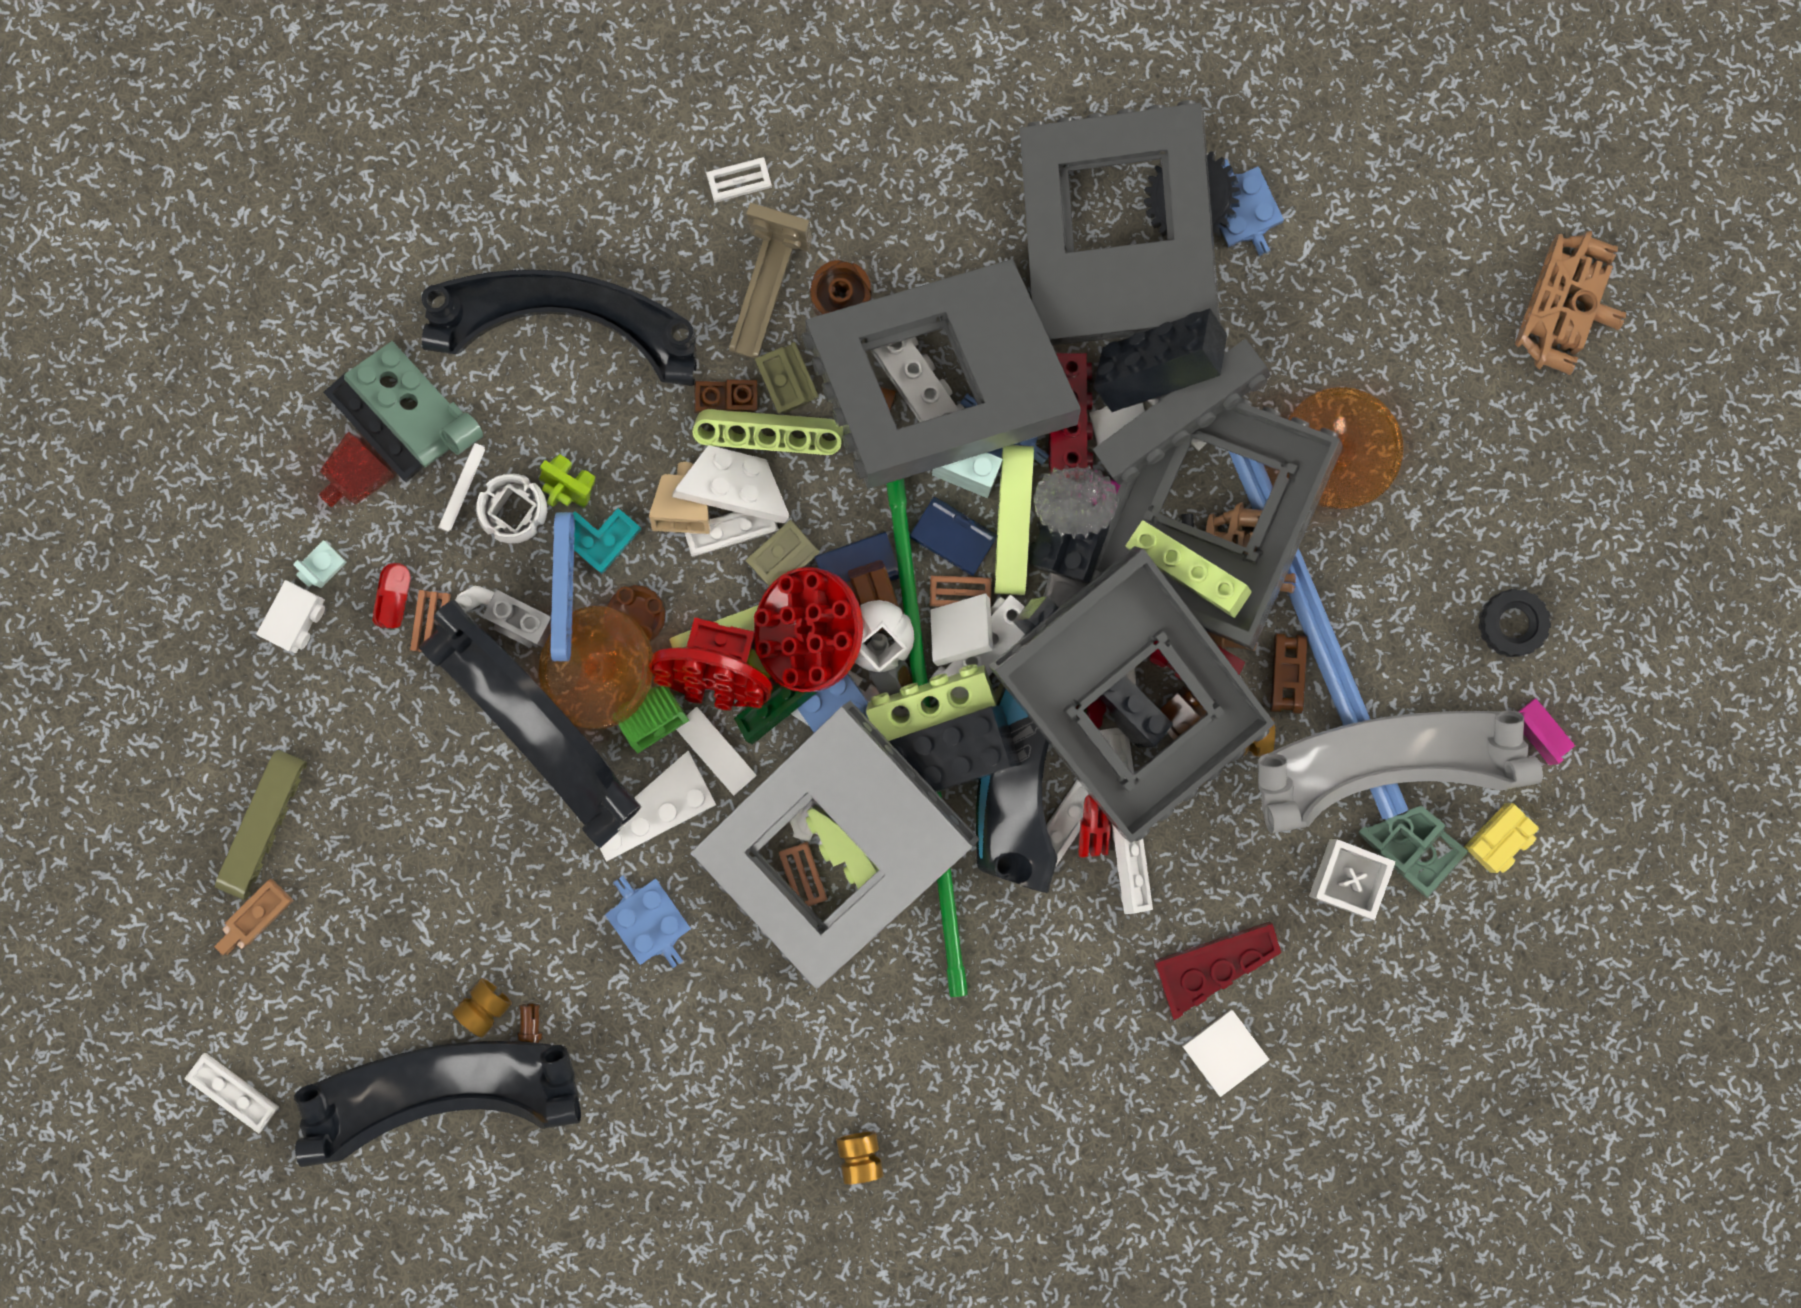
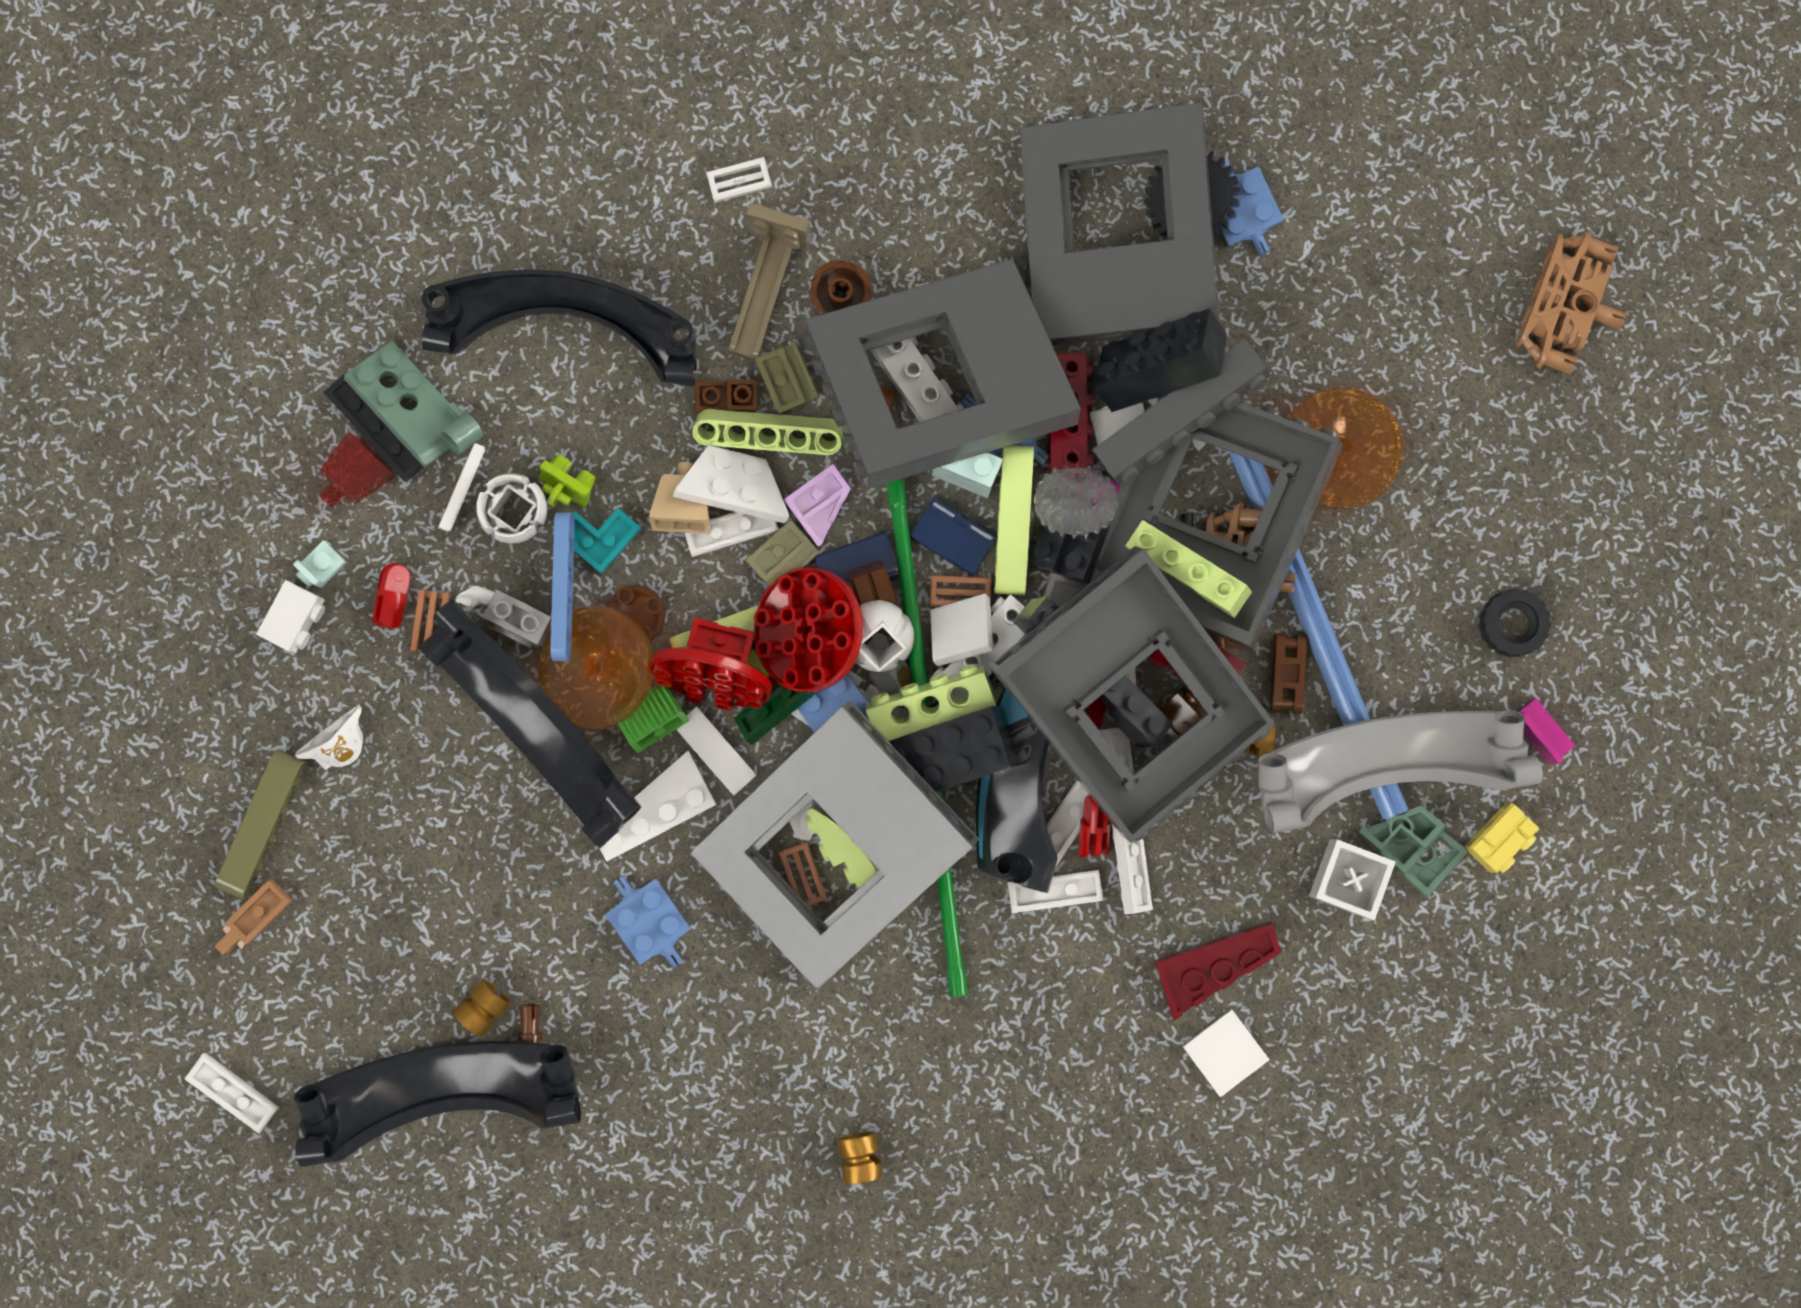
none -> white hat [295,704,363,770]
none -> lavender wing [783,464,851,547]
none -> white tile [1007,870,1103,913]

